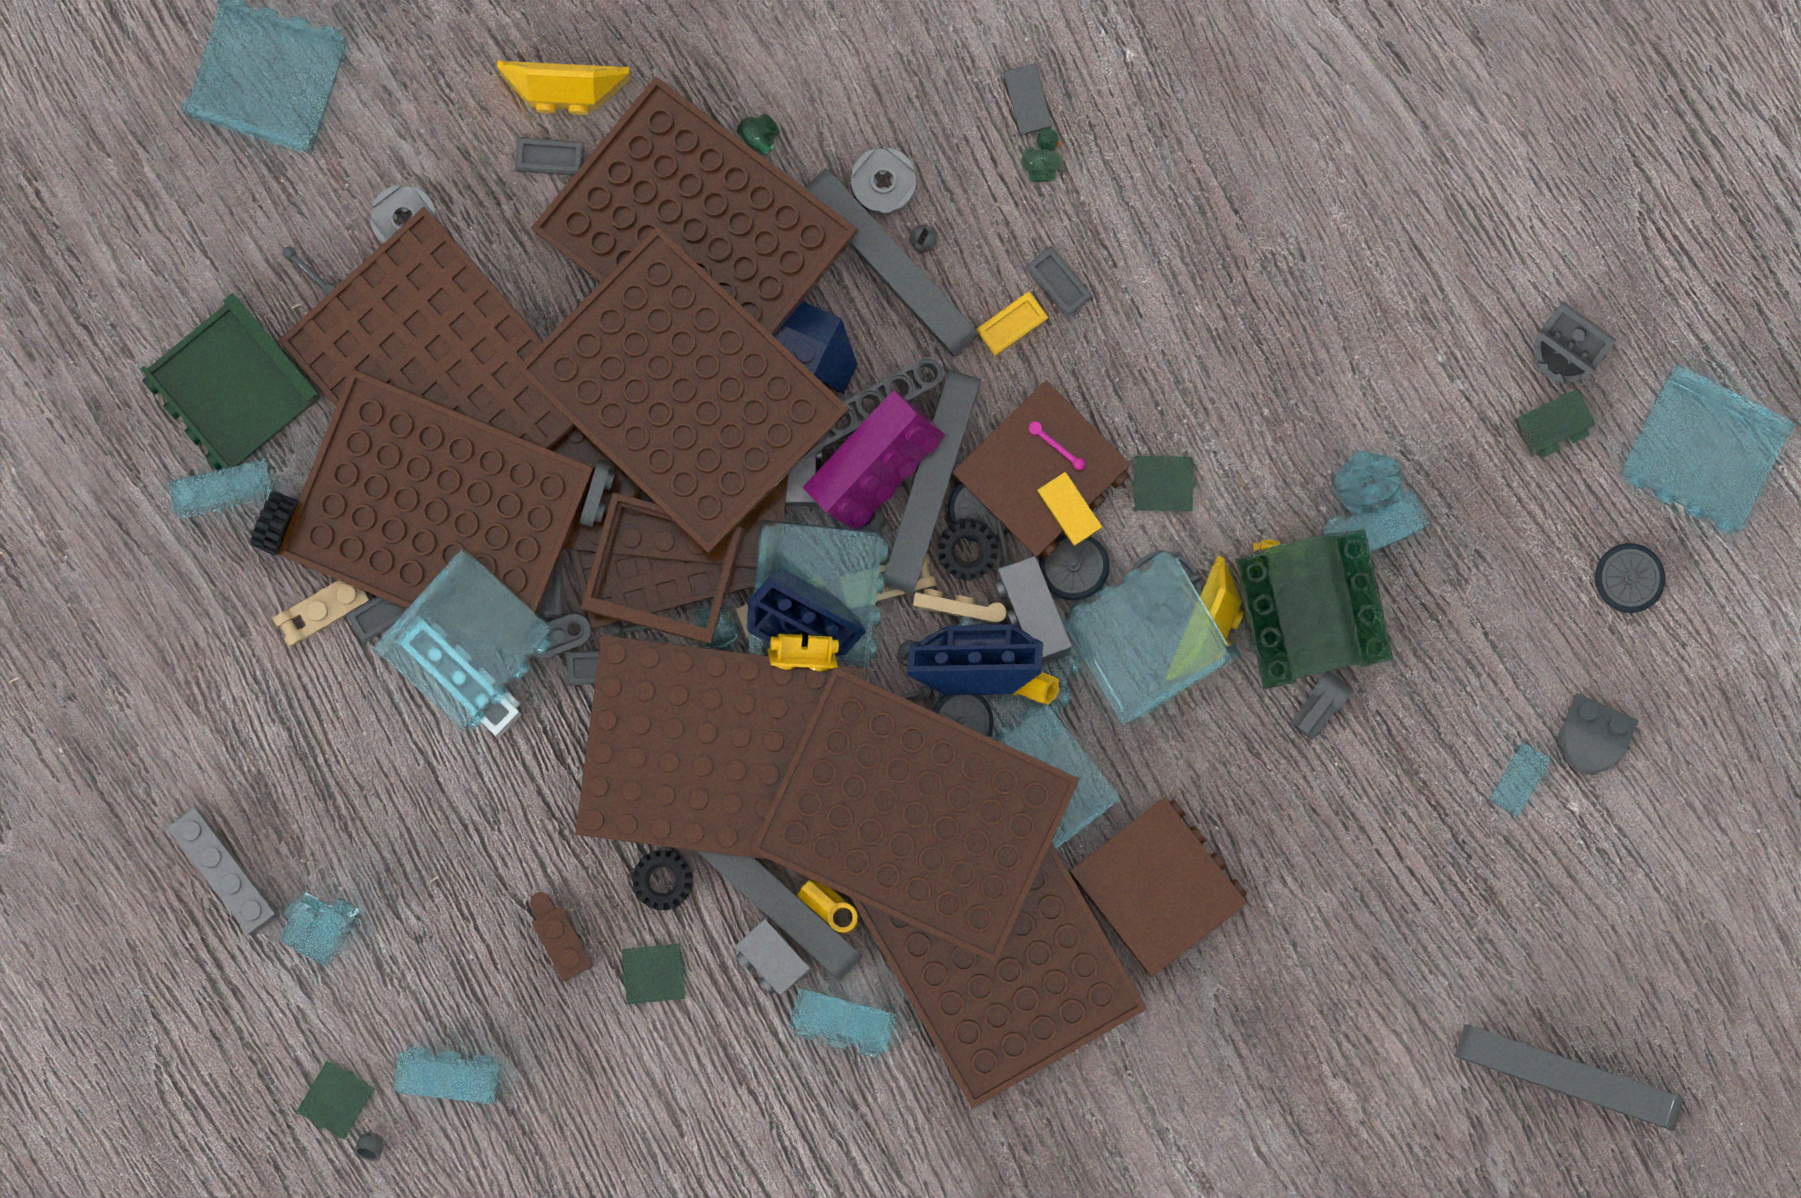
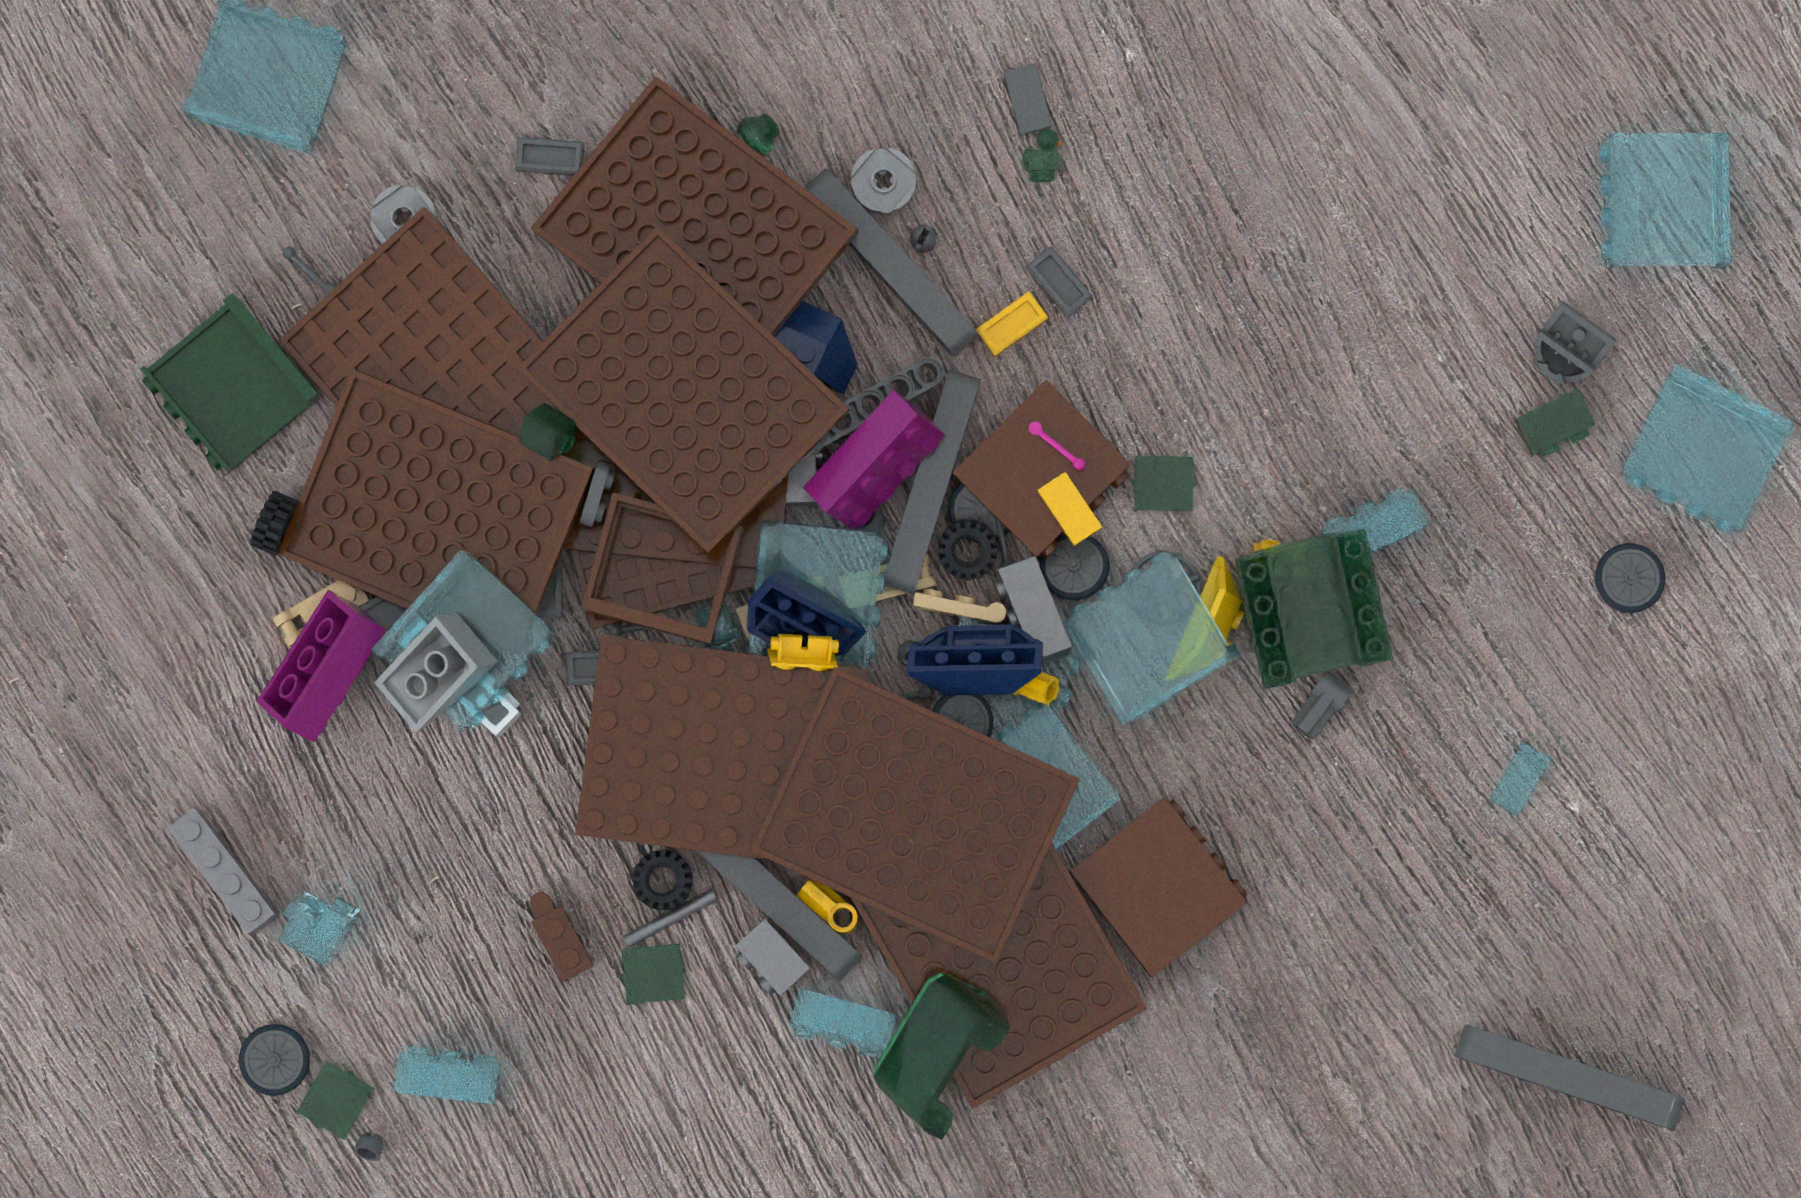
clear light blue brick [167,460,276,519] -> none
yellow wedge [497,60,631,115] -> none
dark grey plate [526,612,591,658] -> none
clear light blue plate [1335,451,1403,514] -> none
dark grey slope [1558,693,1638,775] -> none
none -> dark grey wheel [239,1024,310,1096]
none -> magenta brick [256,589,386,743]
none -> light grey slope [374,611,498,733]
none -> clear green brick [519,403,576,461]
none -> flat silver bar [623,889,718,948]
none -> clear green windscreen [873,973,1011,1140]
none -> clear light blue panel [1600,133,1731,269]

